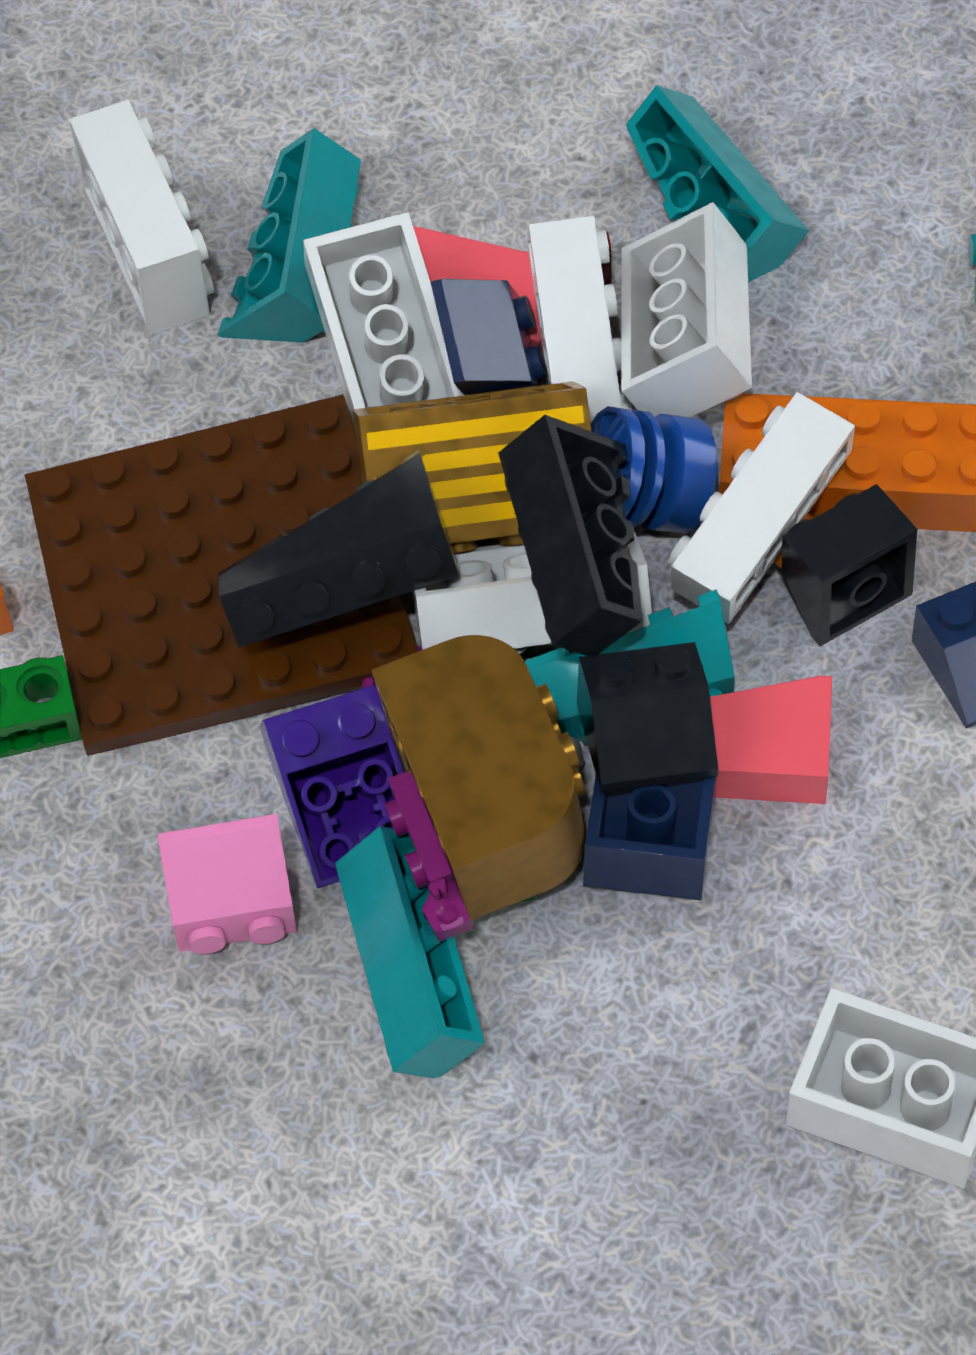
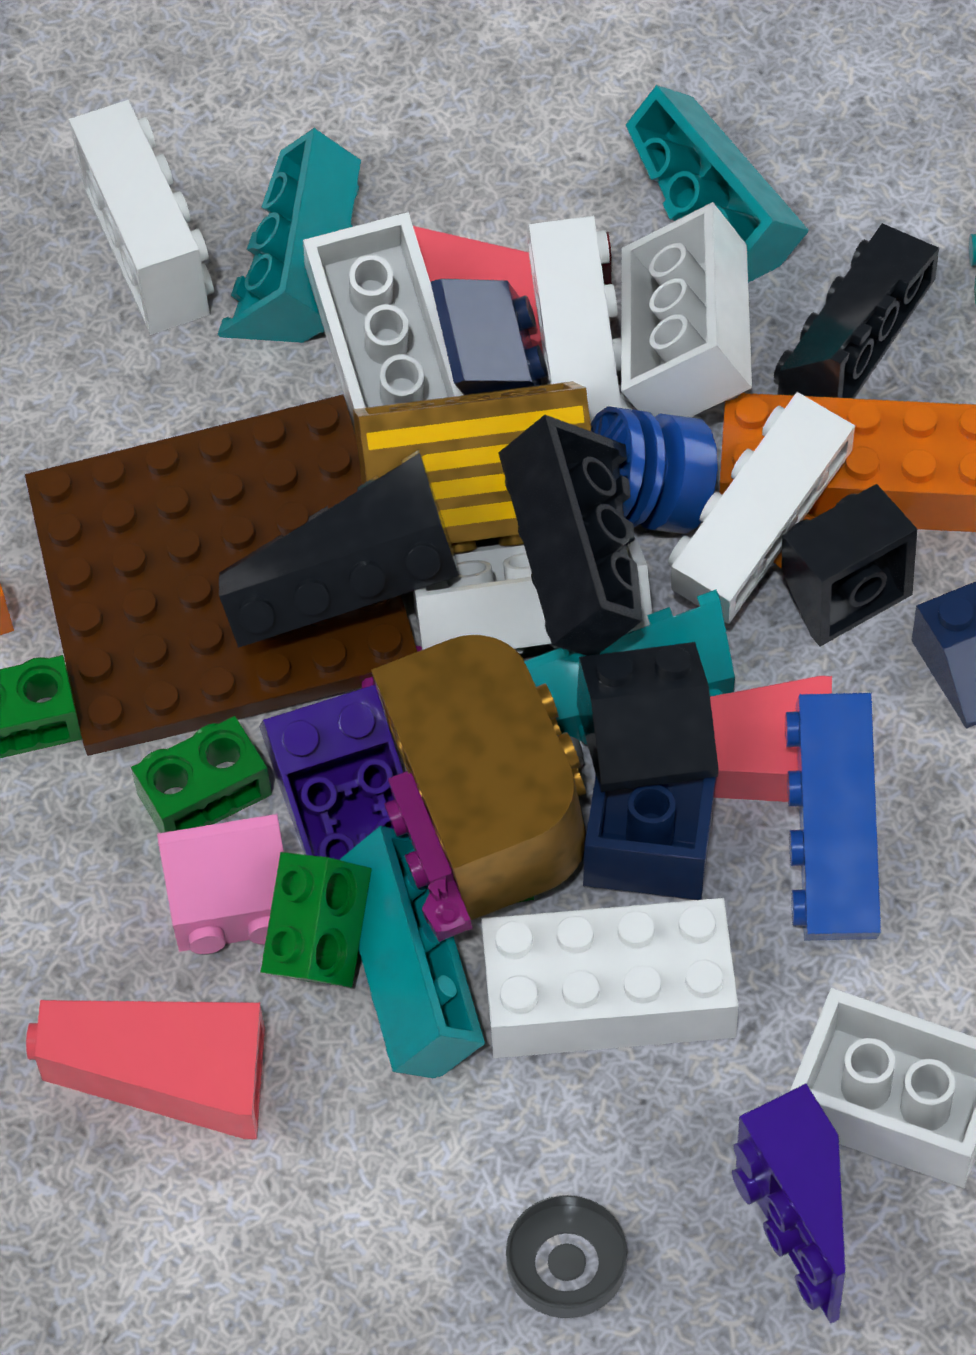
none -> coral slope [26,1000,265,1139]
none -> green brick [131,716,272,833]
none -> green brick [260,852,372,988]
none -> white brick [481,898,738,1059]
none -> dark grey piece [506,1195,627,1318]
none -> dark purple slope [732,1084,846,1324]
none -> black wedge [774,223,939,399]
none -> blue brick [785,693,881,941]

